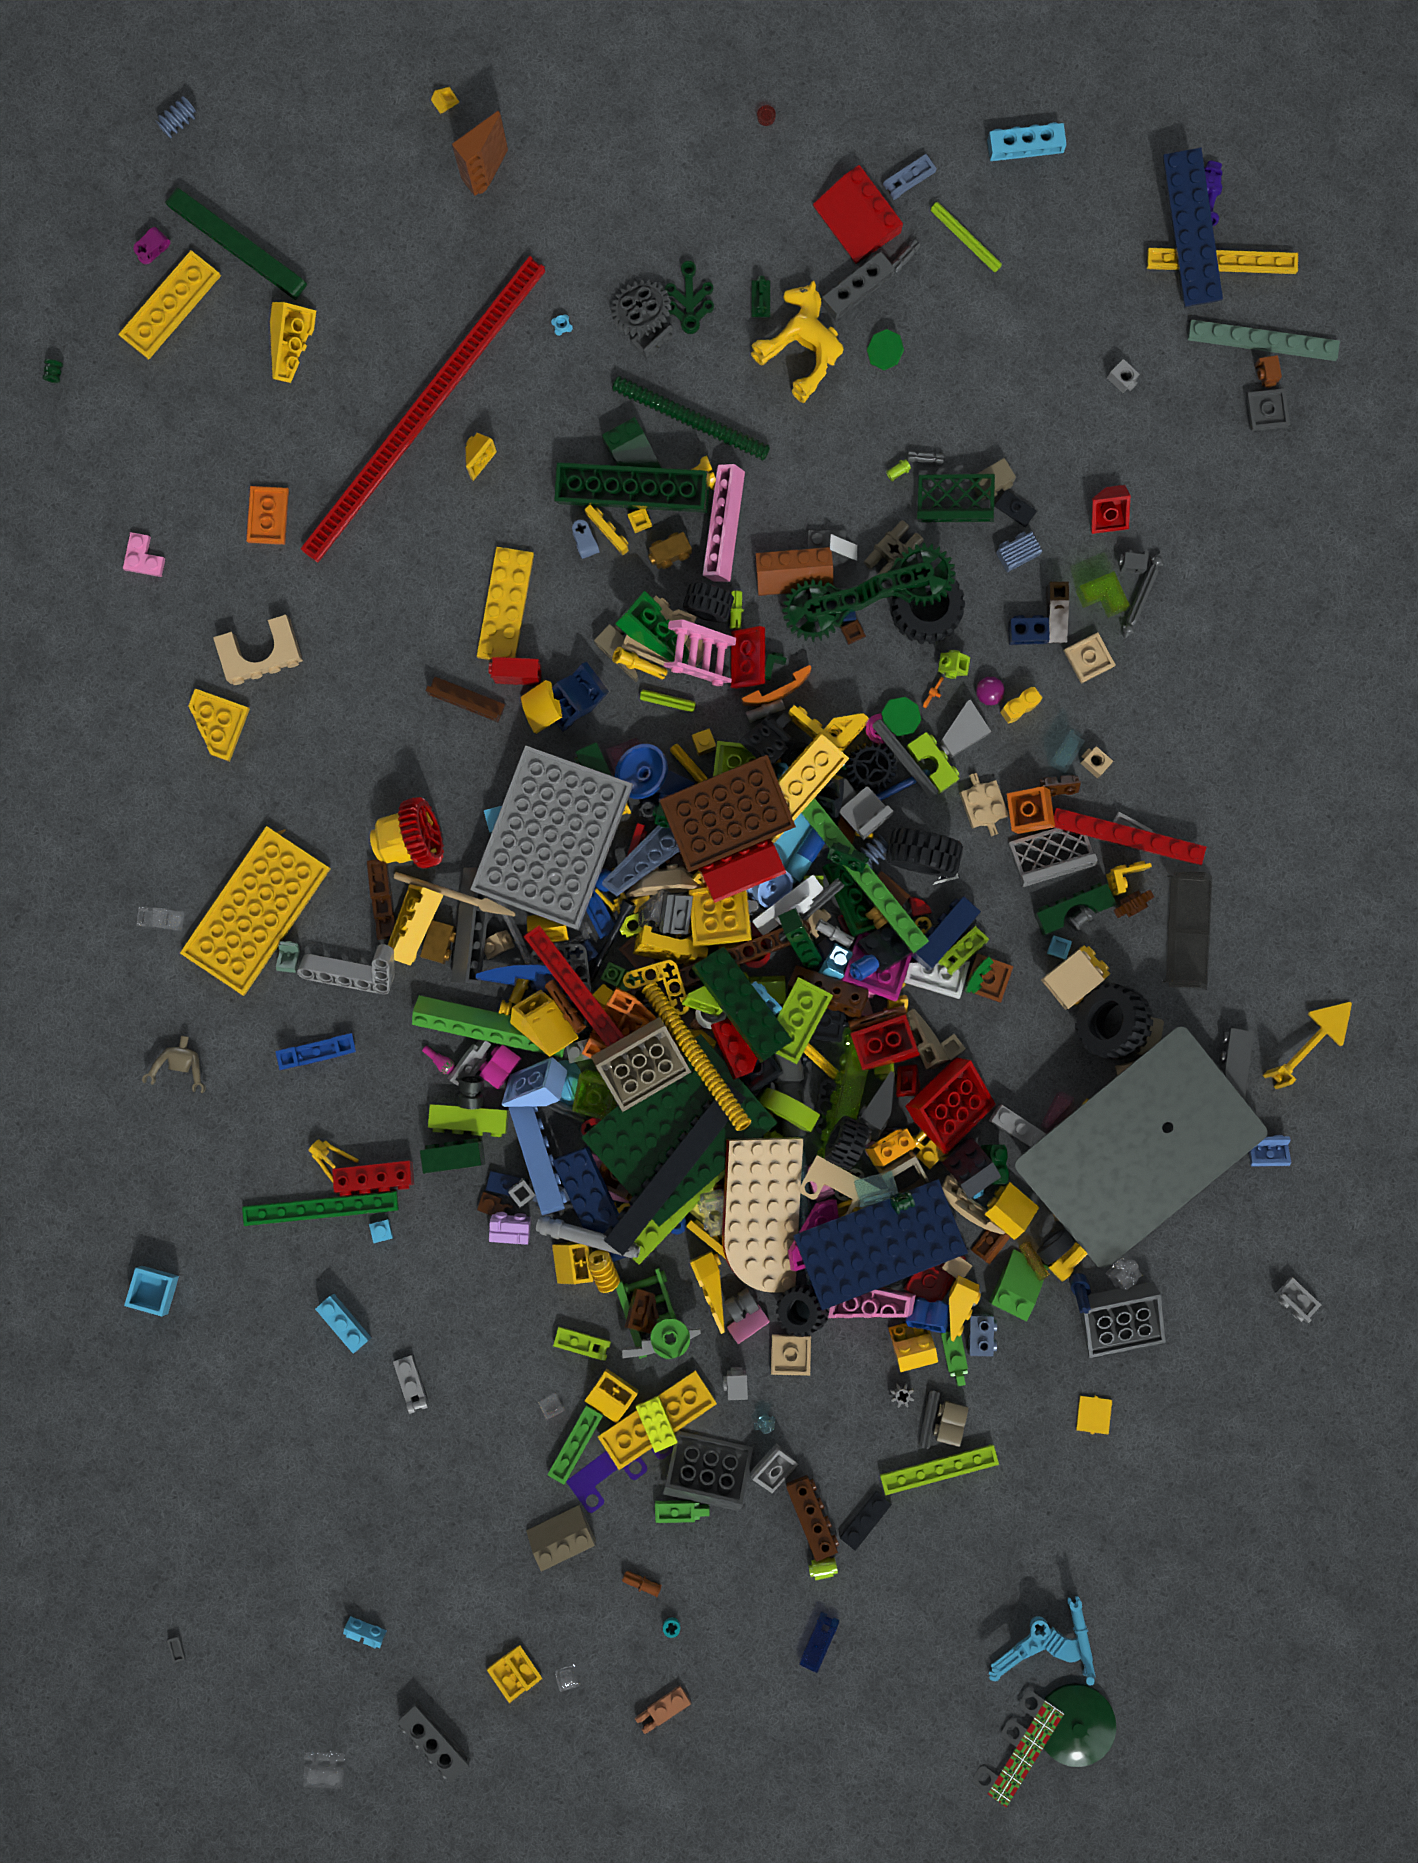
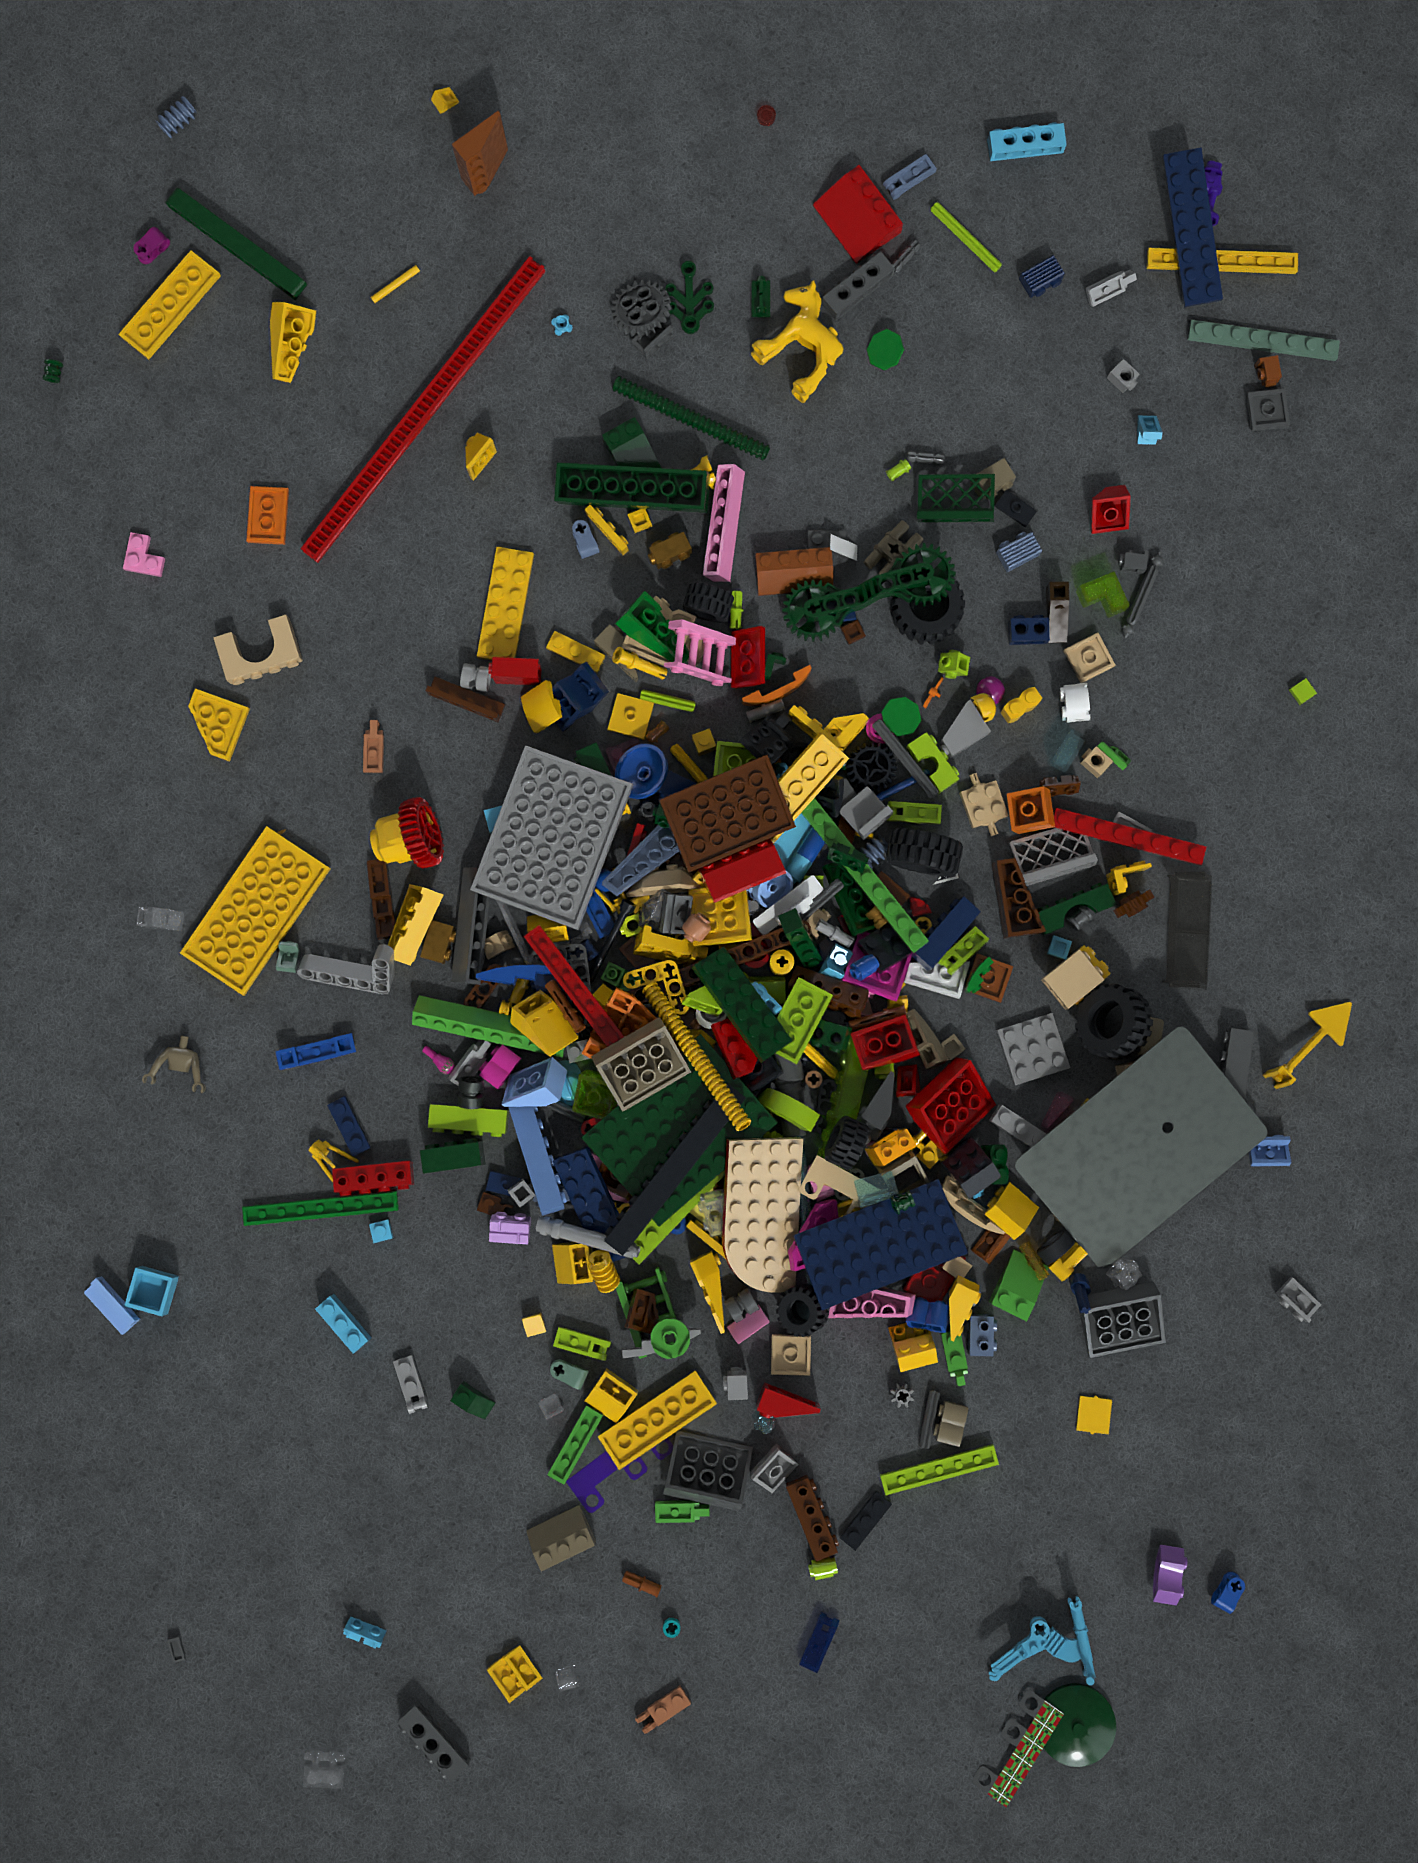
tan piece [394,872,515,916] -> none
neon yellow piece [636,1395,678,1453] -> none
none -> light blue panel [84,1276,140,1335]
none -> dark blue plate [327,1096,371,1157]
none -> nougat hinge [363,720,384,773]
none -> yellow bar [370,265,420,303]
none -> dark green slope [450,1381,496,1419]
none -> light grey wheel [460,663,491,692]
none -> reddish brown beam [464,964,502,1009]
none -> yellow slope [522,1313,546,1337]
none -> yellow plate [546,631,606,673]
none -> sand green piece [550,1359,589,1390]
none -> yellow plate [607,693,654,740]
none -> clear orange pin [645,721,670,744]
none -> nougat head [682,912,711,942]
none -> red slope [756,1382,821,1418]
none -> yellow piece [769,949,794,976]
none -> medium nougat bush [804,1071,823,1088]
none -> dark green brick [810,1019,852,1053]
none -> lime plate [887,801,942,825]
none -> yellow hair [971,693,996,722]
none -> reddish brown wedge [992,858,1046,939]
none -> light grey plate [996,1013,1070,1085]
none -> dark blue brick [1019,255,1065,298]
none -> white brick [1060,683,1090,723]
none -> light grey hinge [1085,270,1137,307]
none -> bright green tile [1097,742,1131,770]
none -> medium azure slope [1137,415,1163,444]
none -> medium lavender brick [1153,1545,1187,1606]
none -> blue piece [1211,1572,1245,1614]
none -> lime tile [1289,678,1317,705]

